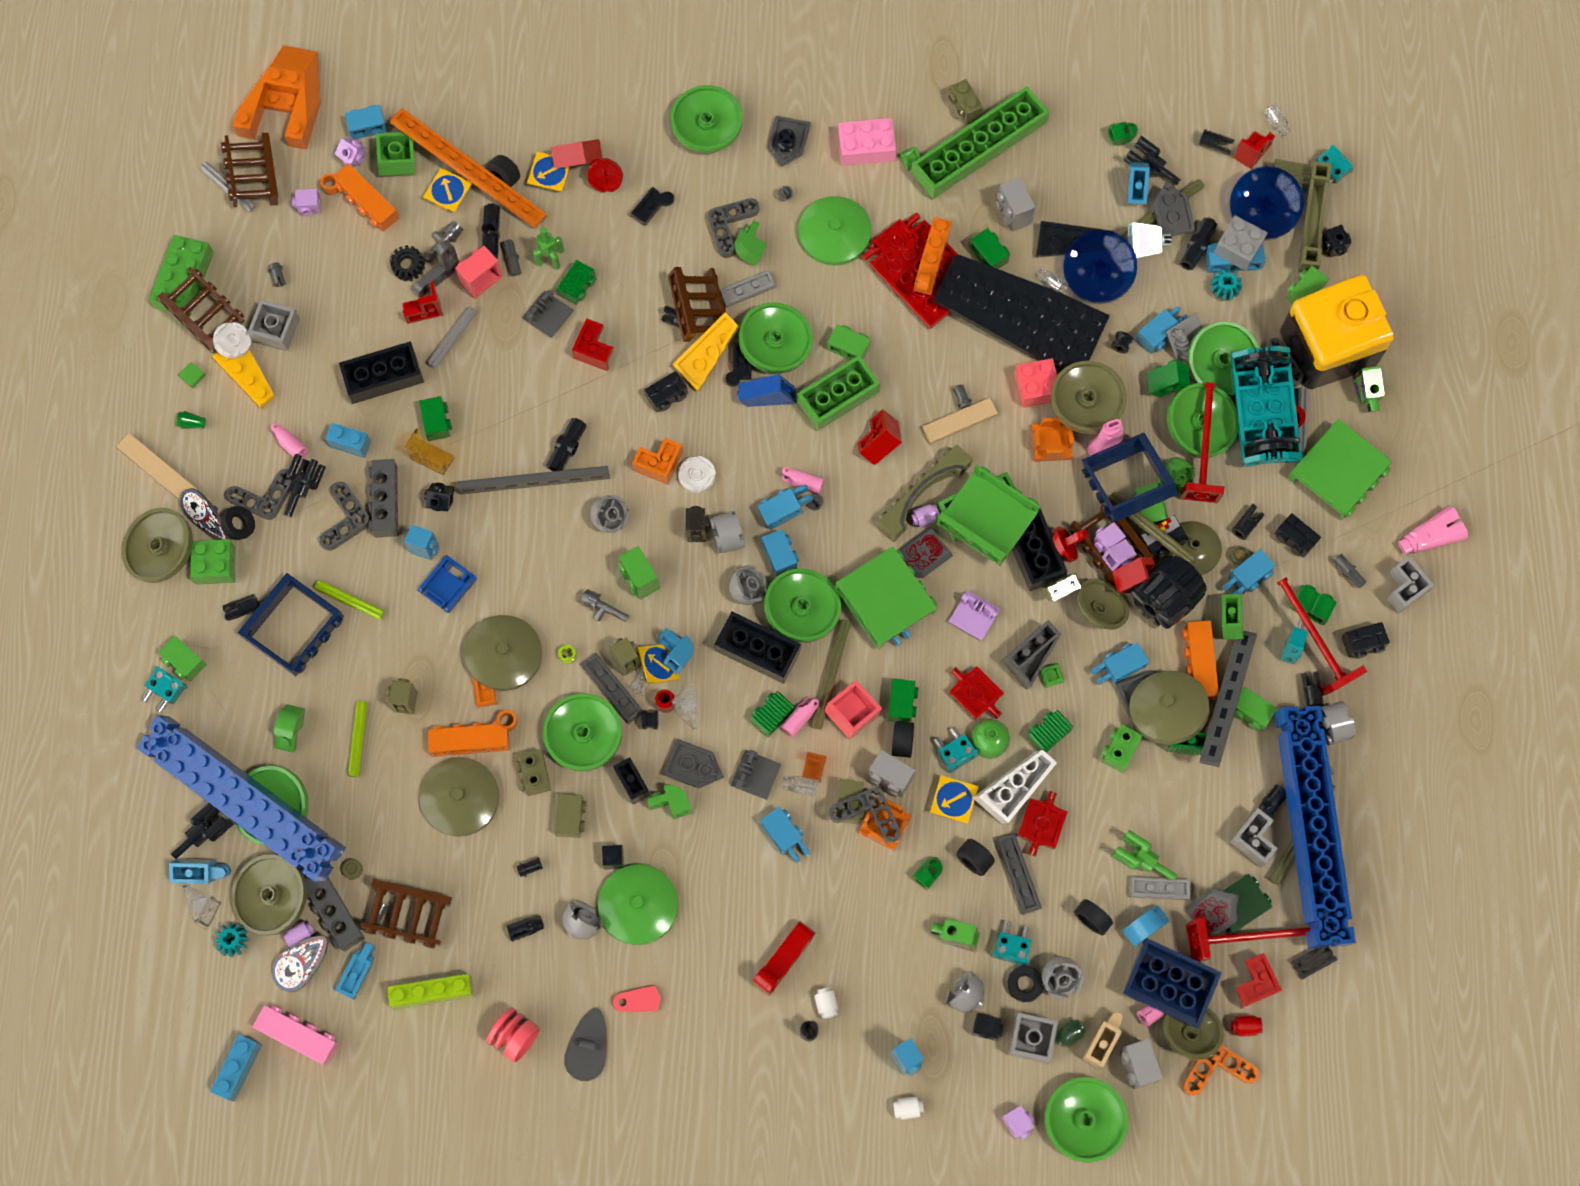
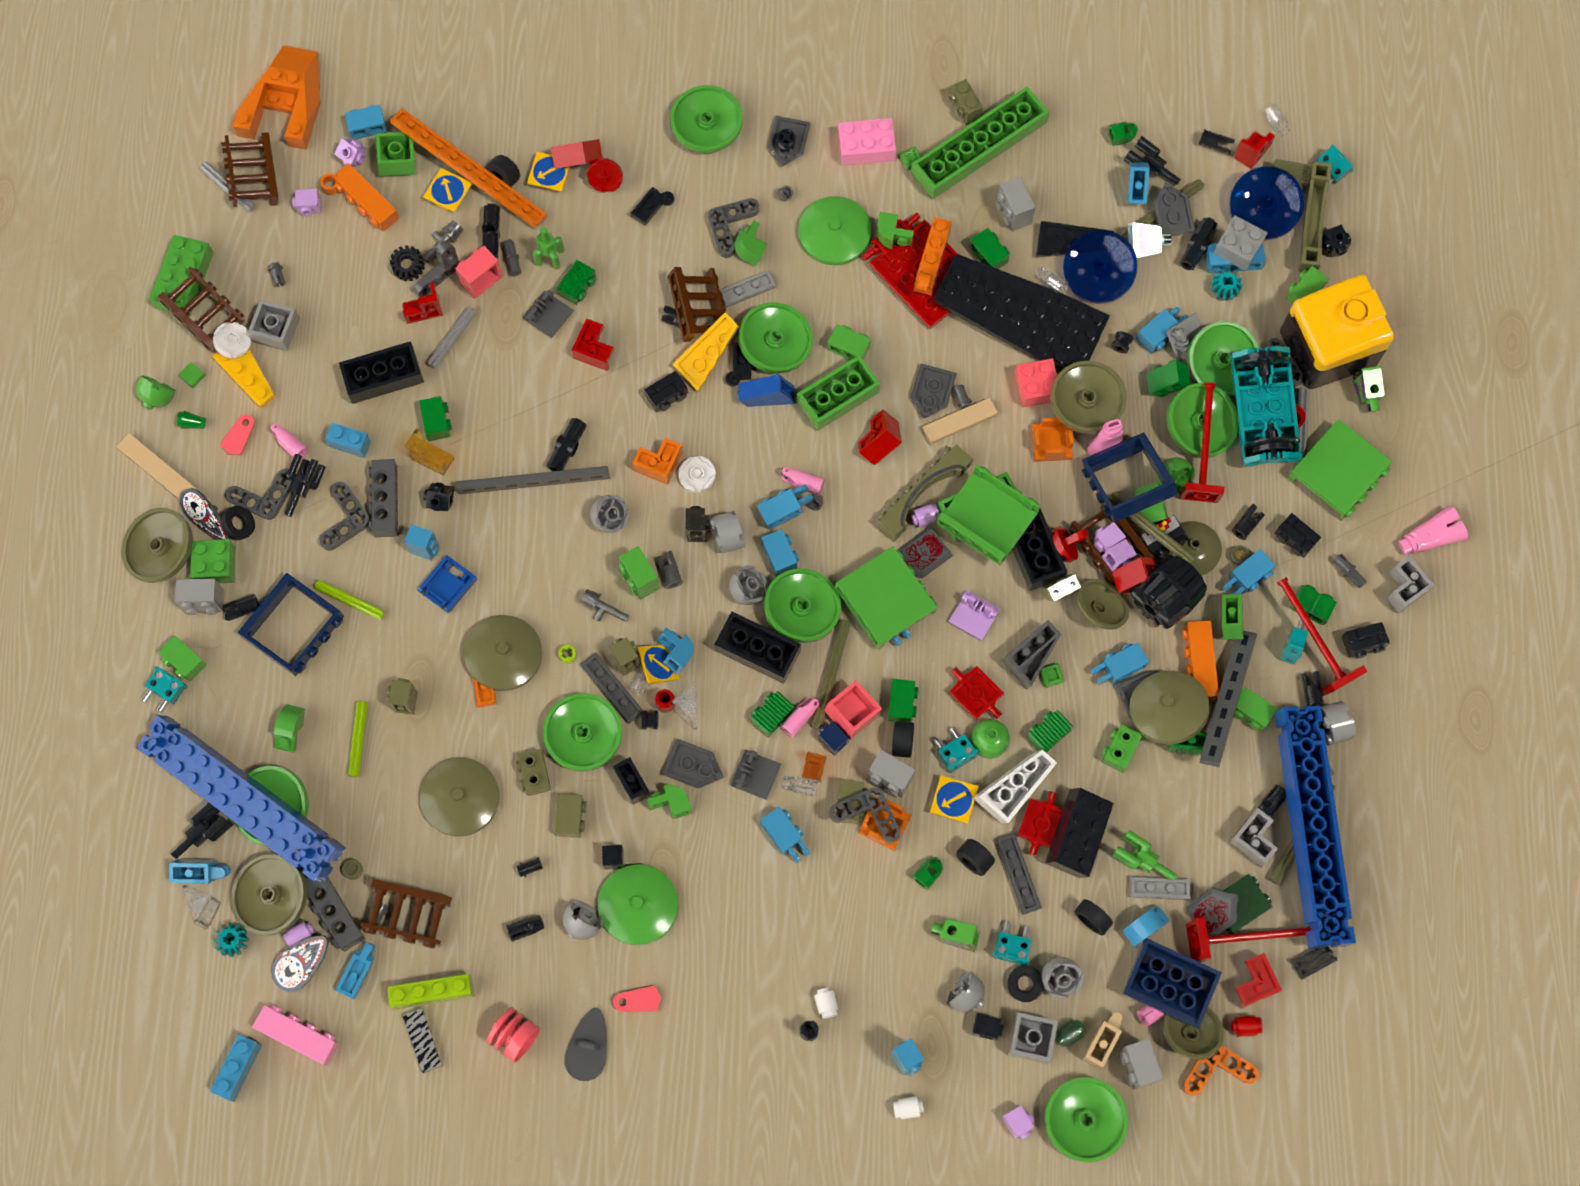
orange hinge [428,710,518,757] -> none
red beam [752,921,816,996] -> none
none -> bright green cylinder [136,375,176,409]
none -> light grey brick [175,579,224,615]
none -> coral piece [220,414,255,455]
none -> tile [403,1008,443,1074]
none -> dark grey hinge [656,551,683,589]
none -> dark blue brick [818,722,849,756]
none -> bright green brick [877,212,914,249]
none -> dark grey tile [911,363,957,419]
none -> black brick [1045,788,1114,878]

